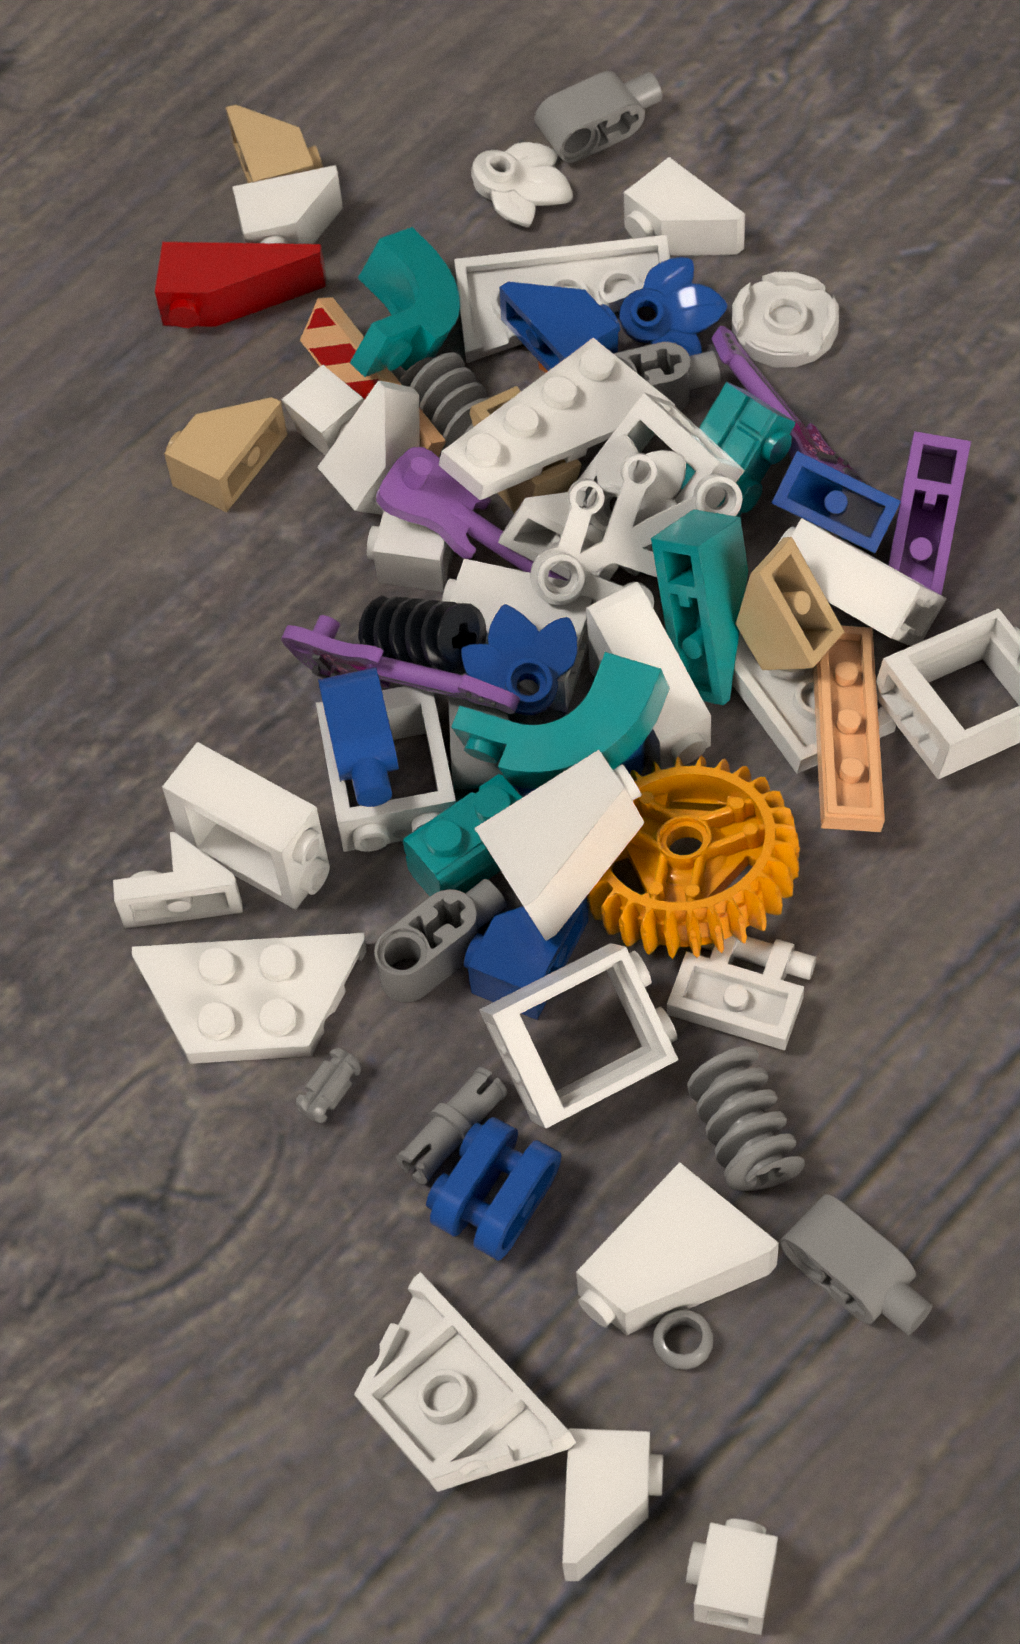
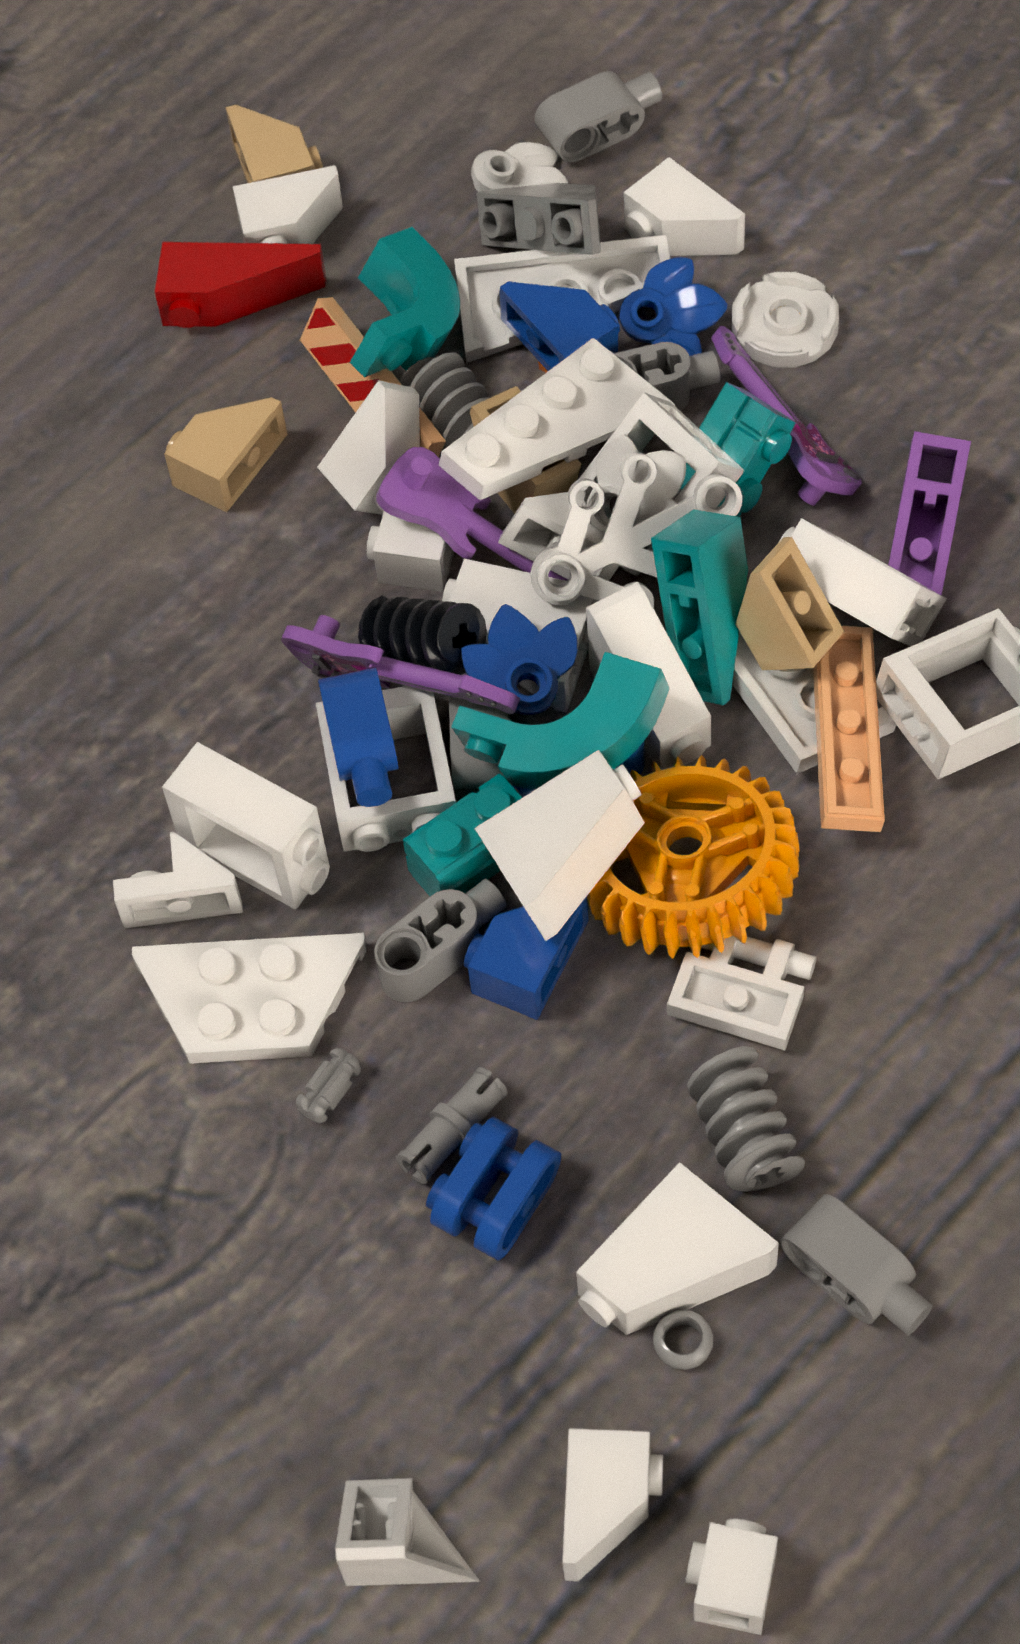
white brick [282,365,364,455] -> none
white wing [354,1272,576,1492] -> none
white window [479,943,679,1129] -> none
blue slope [772,451,901,554] -> none
none -> white slope [335,1478,481,1586]
none -> light grey slope [476,183,600,255]

